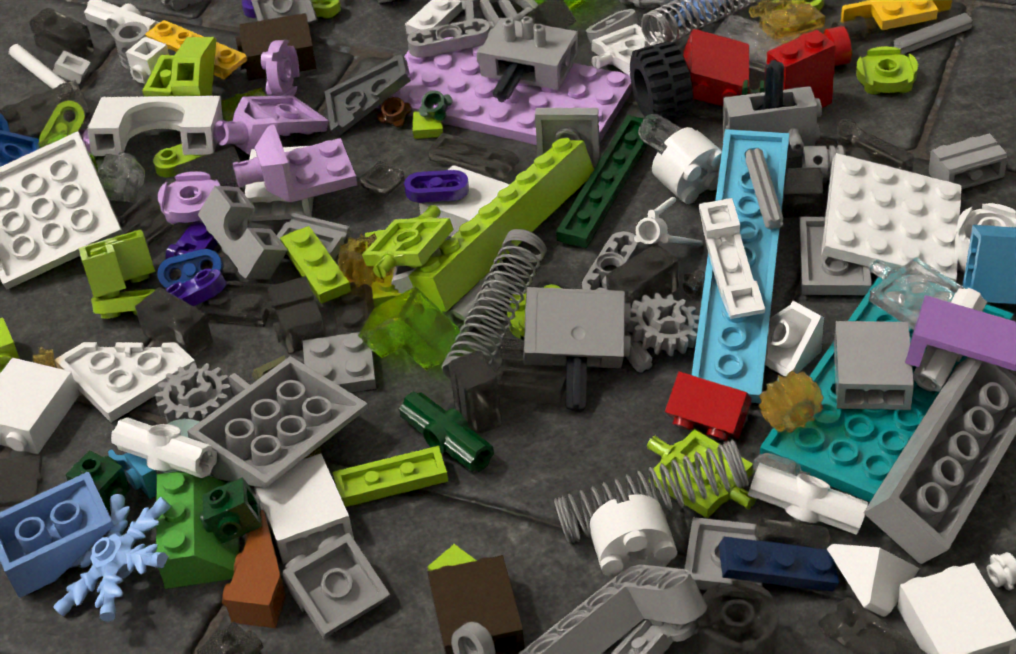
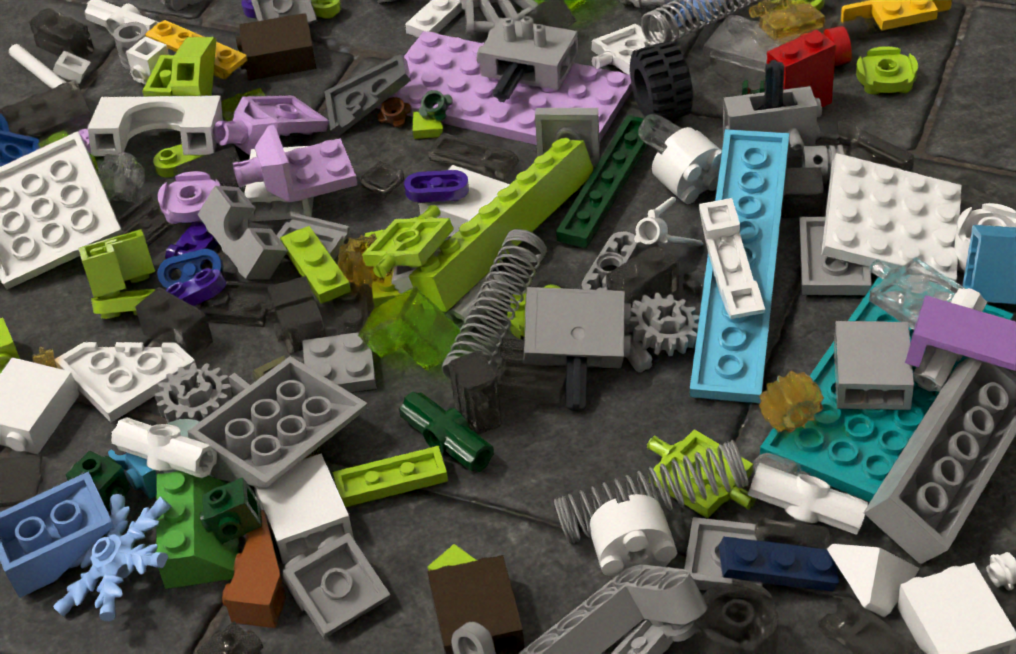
lime plate [39,100,85,148] -> none
lavender plate [261,40,299,96] -> none
light grey beam [407,19,490,58] -> none
light grey plate [586,9,639,43] -> none
red brick [665,371,752,442] -> none
red brick [683,29,749,106] -> none
light grey axle [745,148,783,230] -> none
white slope [765,301,824,379] -> none
light grey axle [893,13,972,55] -> none
light grey brick [929,133,1007,189] -> none

